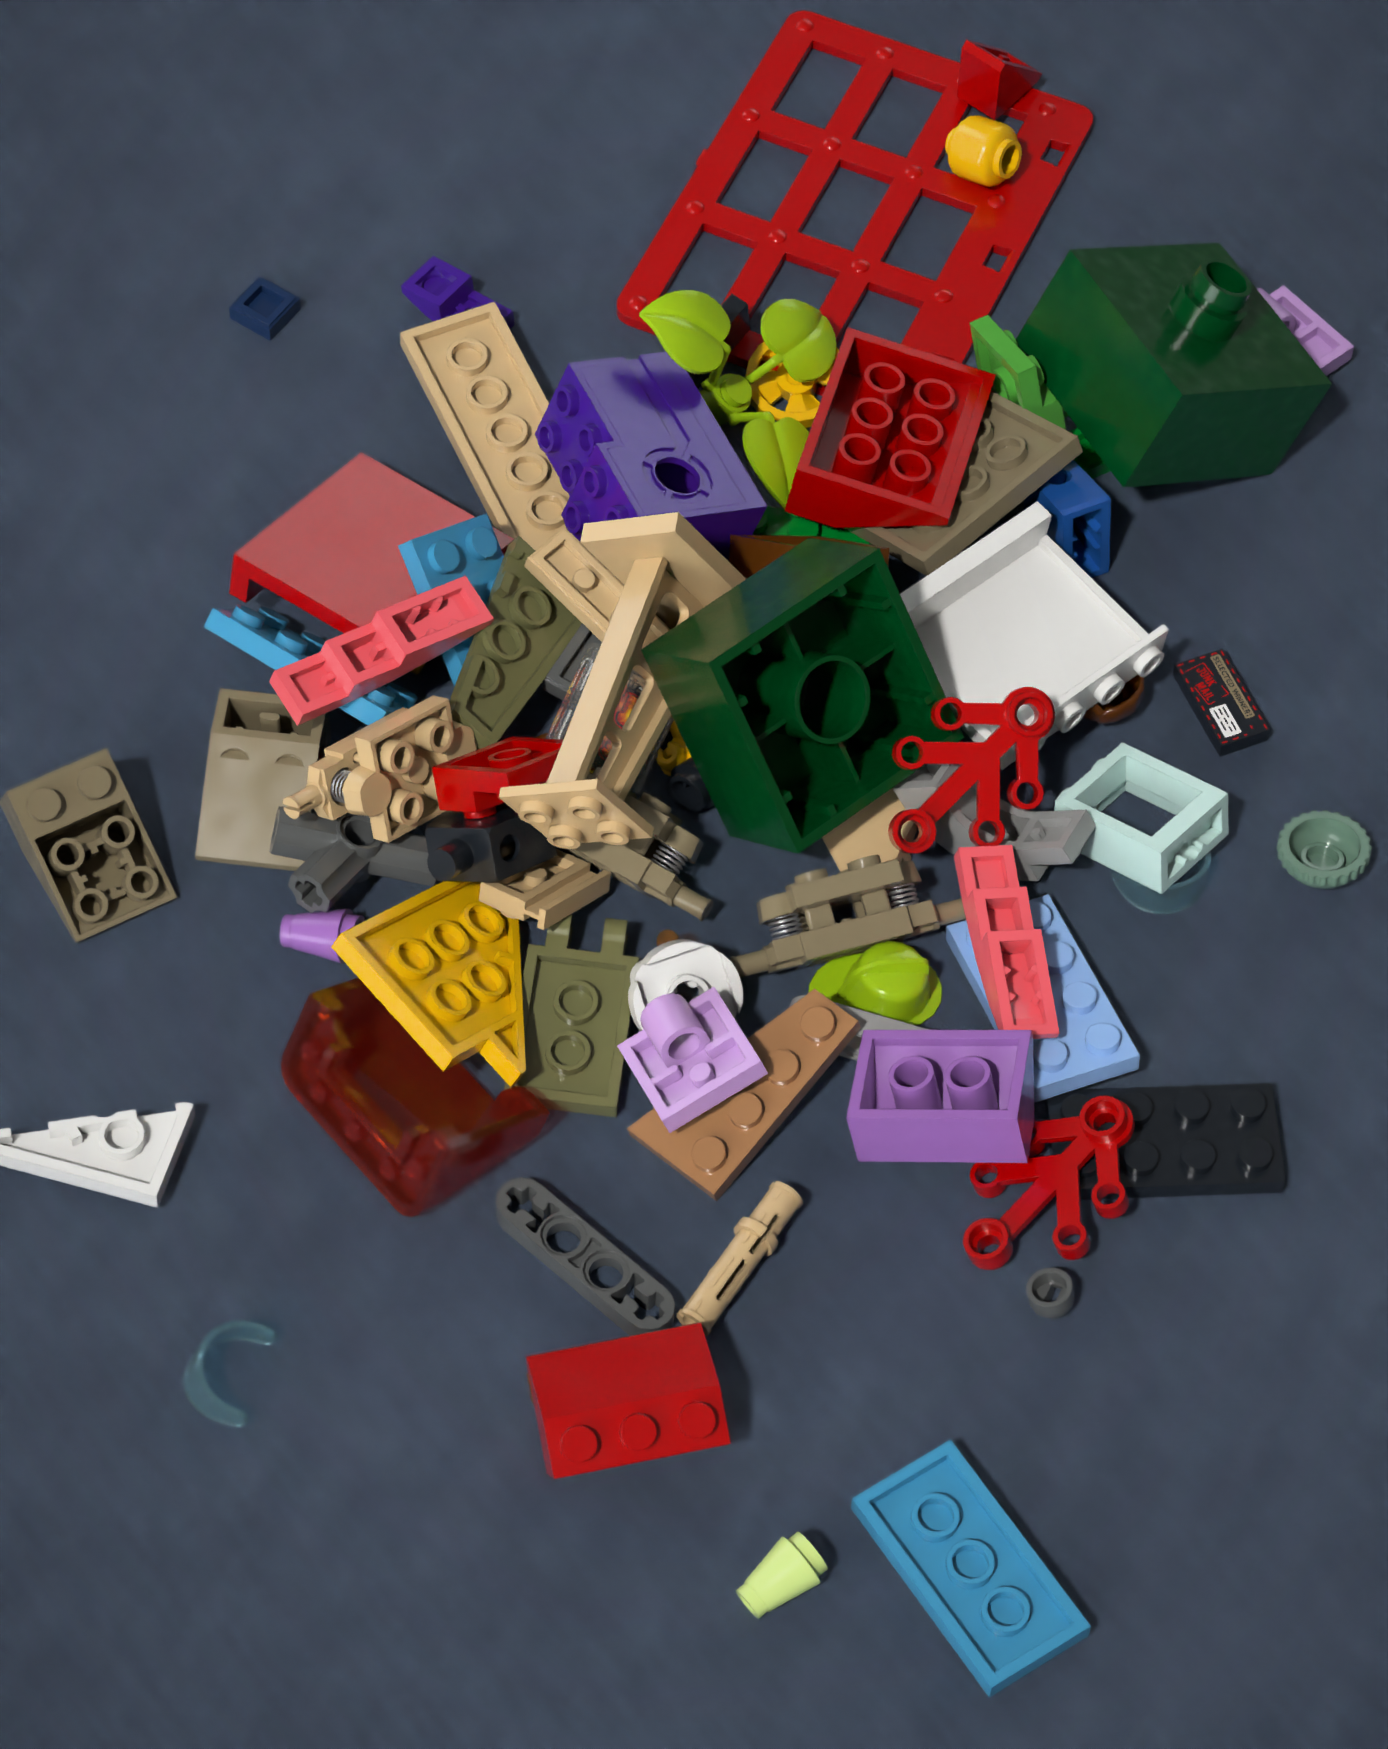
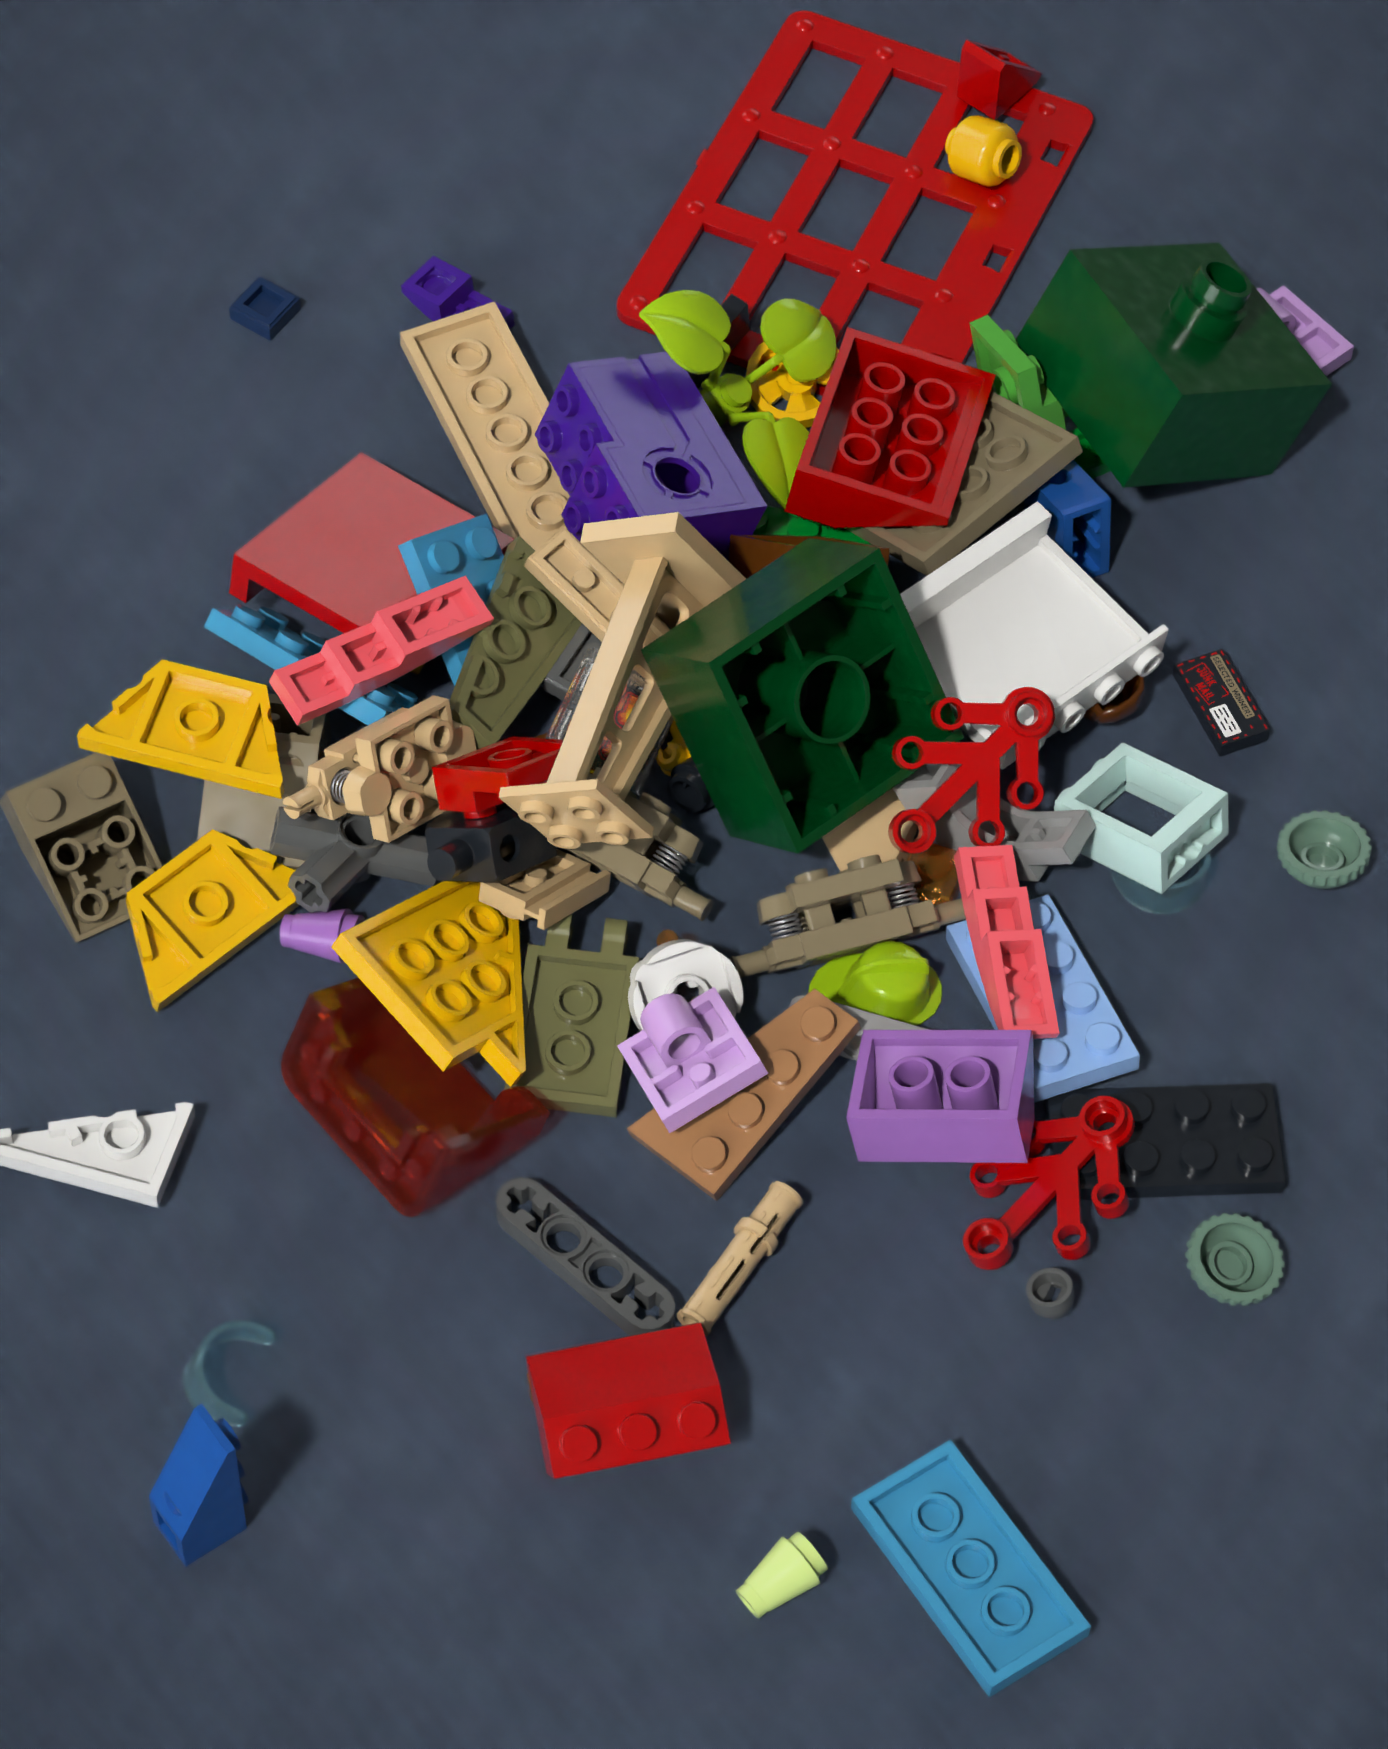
none -> yellow wing [77,659,284,799]
none -> yellow wing [126,829,299,1012]
none -> blue slope [149,1404,249,1567]
none -> clear orange plate [900,839,959,905]
none -> sand green hat [1185,1213,1285,1306]

